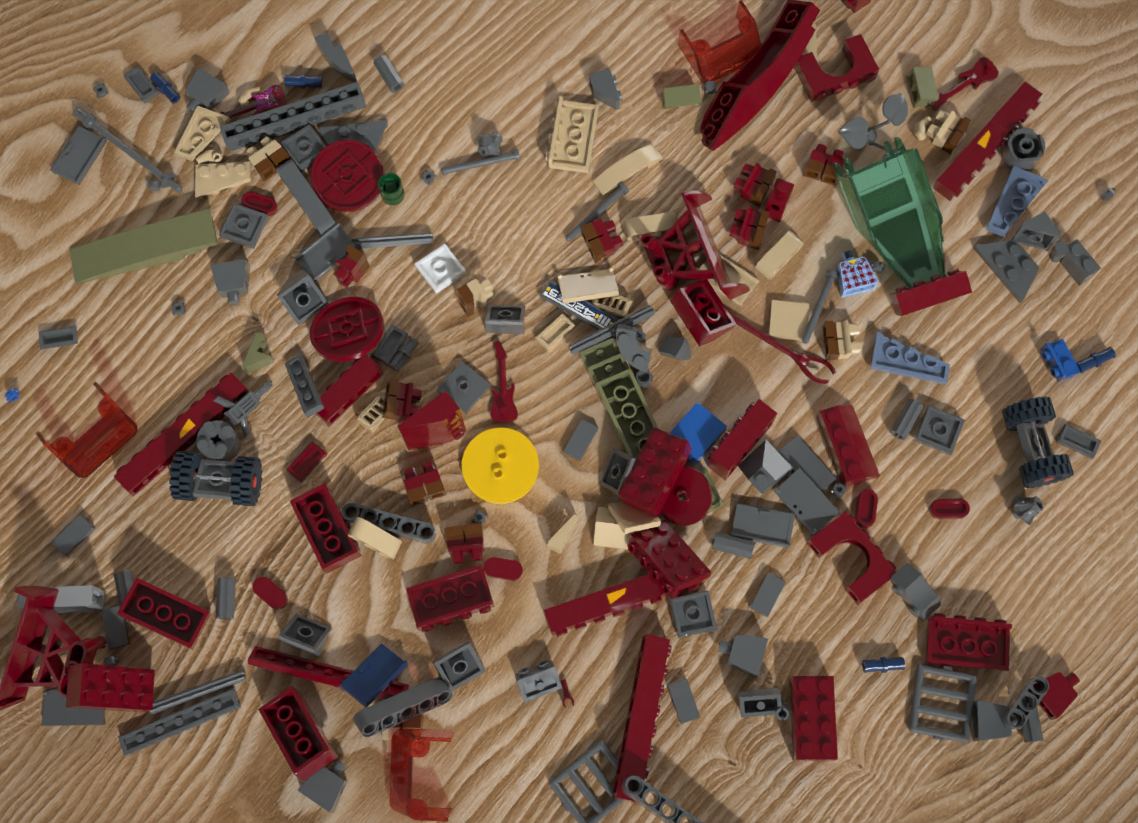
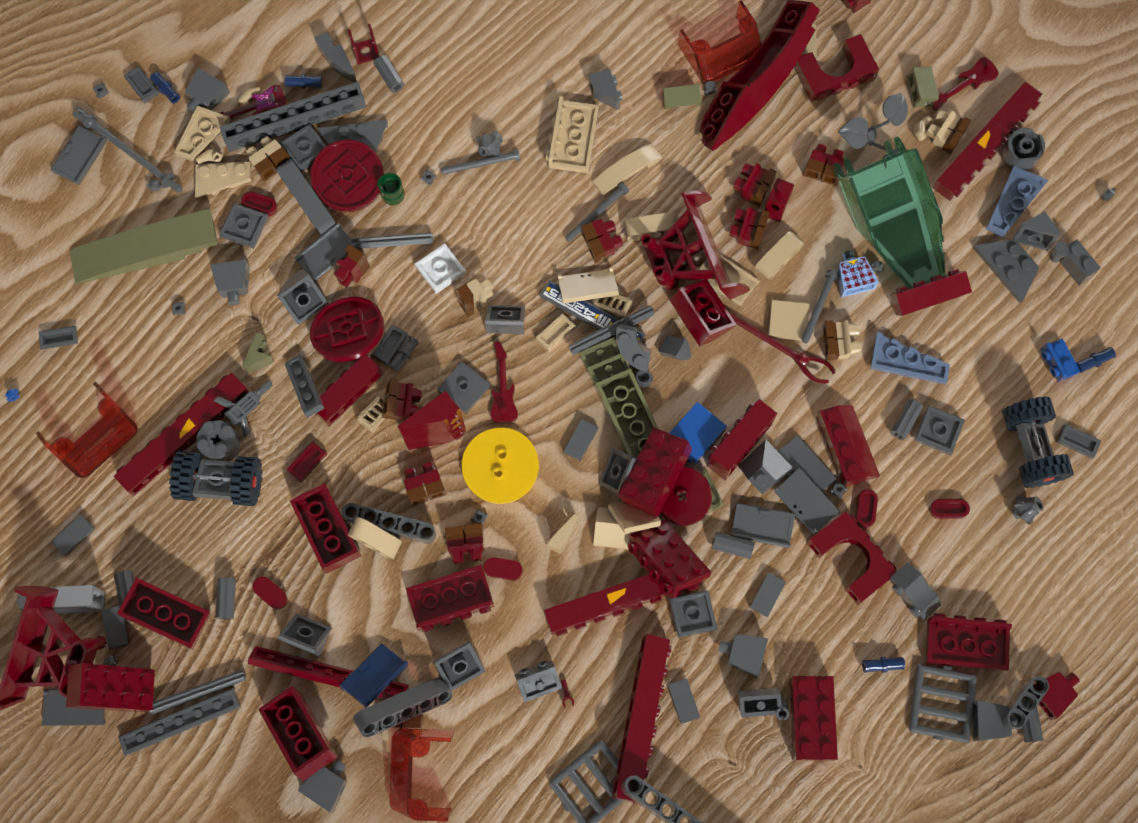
none -> dark red piece [348,24,380,65]

